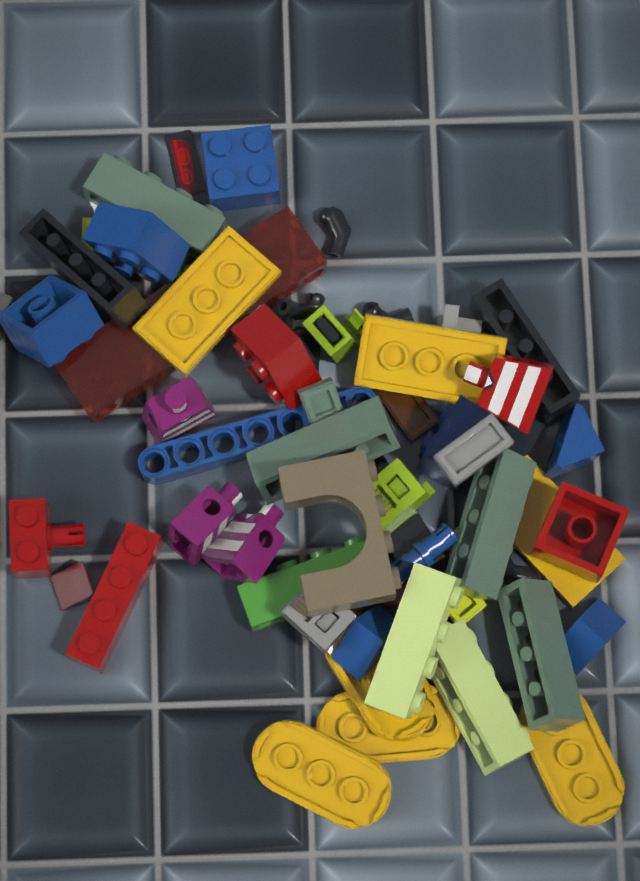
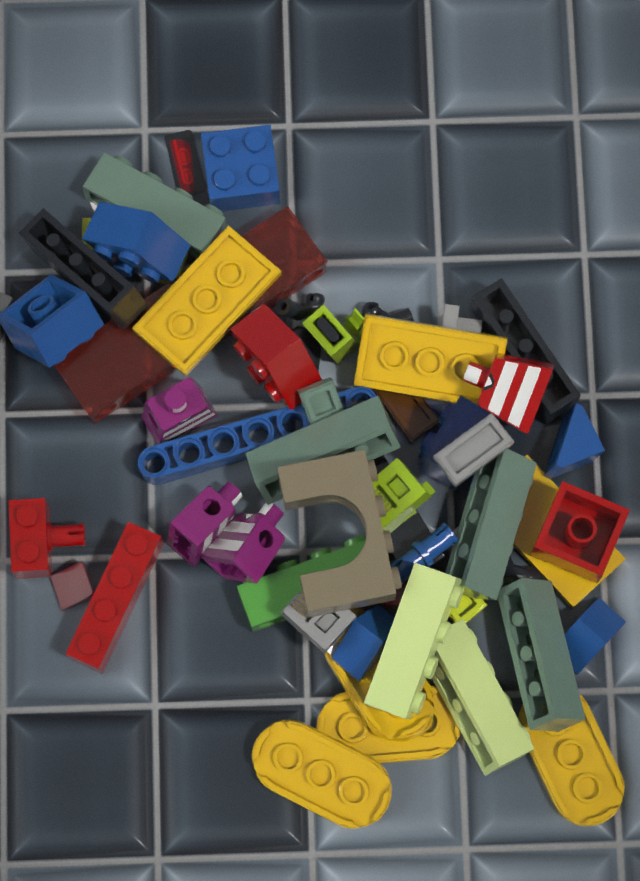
black arm [319,206,351,259] -> none

